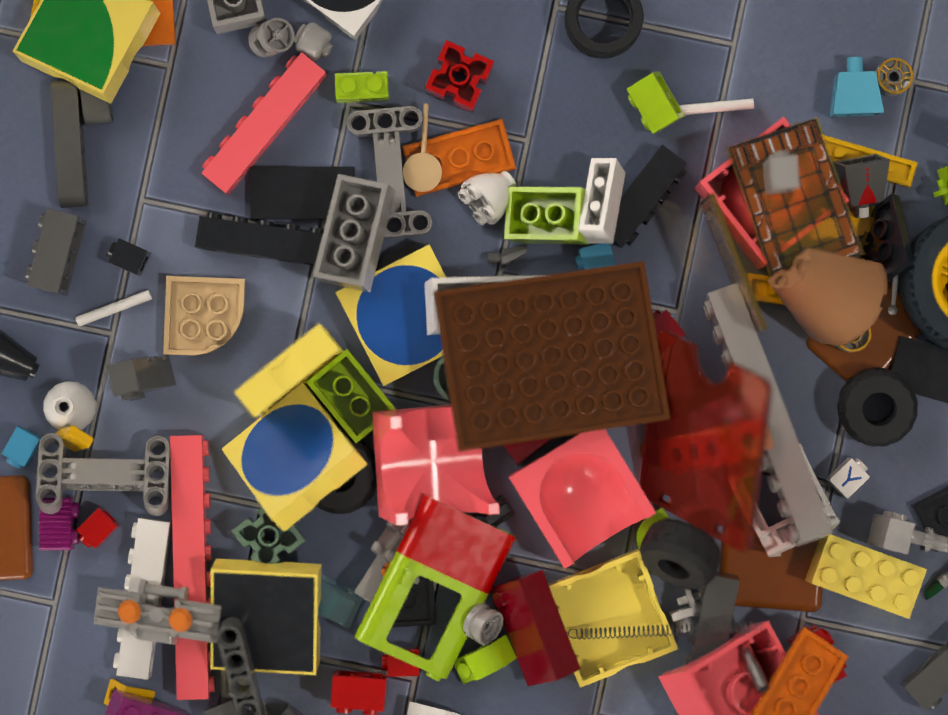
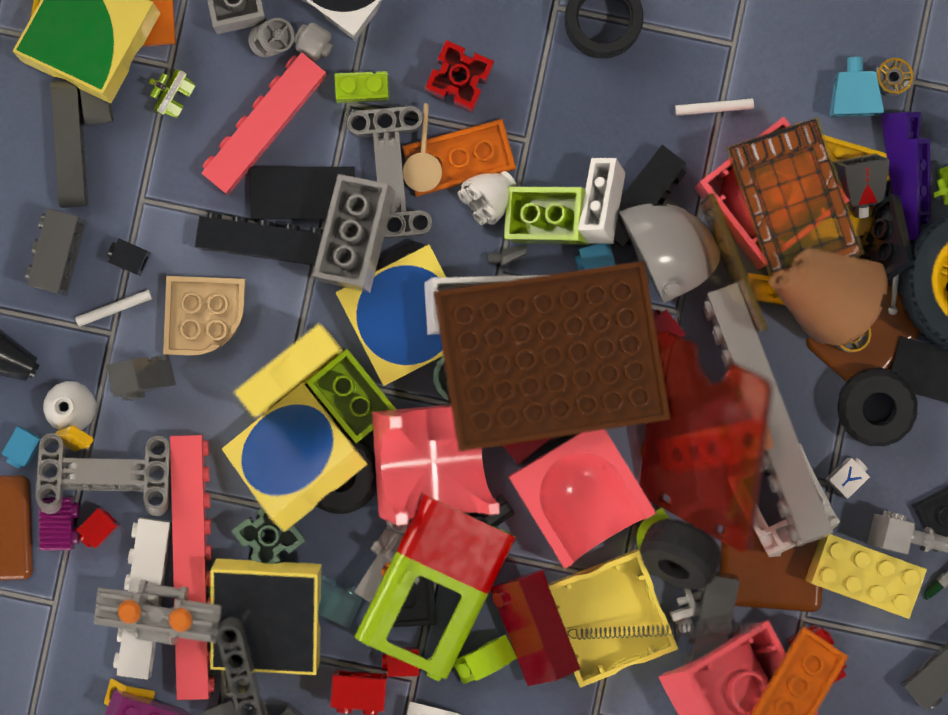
light grey wheel [463,603,503,646] -> none
lime brick [627,71,685,134] -> none
flat silver pin [741,647,769,693] -> none
light grey brick [762,151,800,195] -> none
none -> lime hips [148,69,196,118]
none -> light grey brick [619,204,720,303]
none -> dark purple wedge [881,112,931,240]

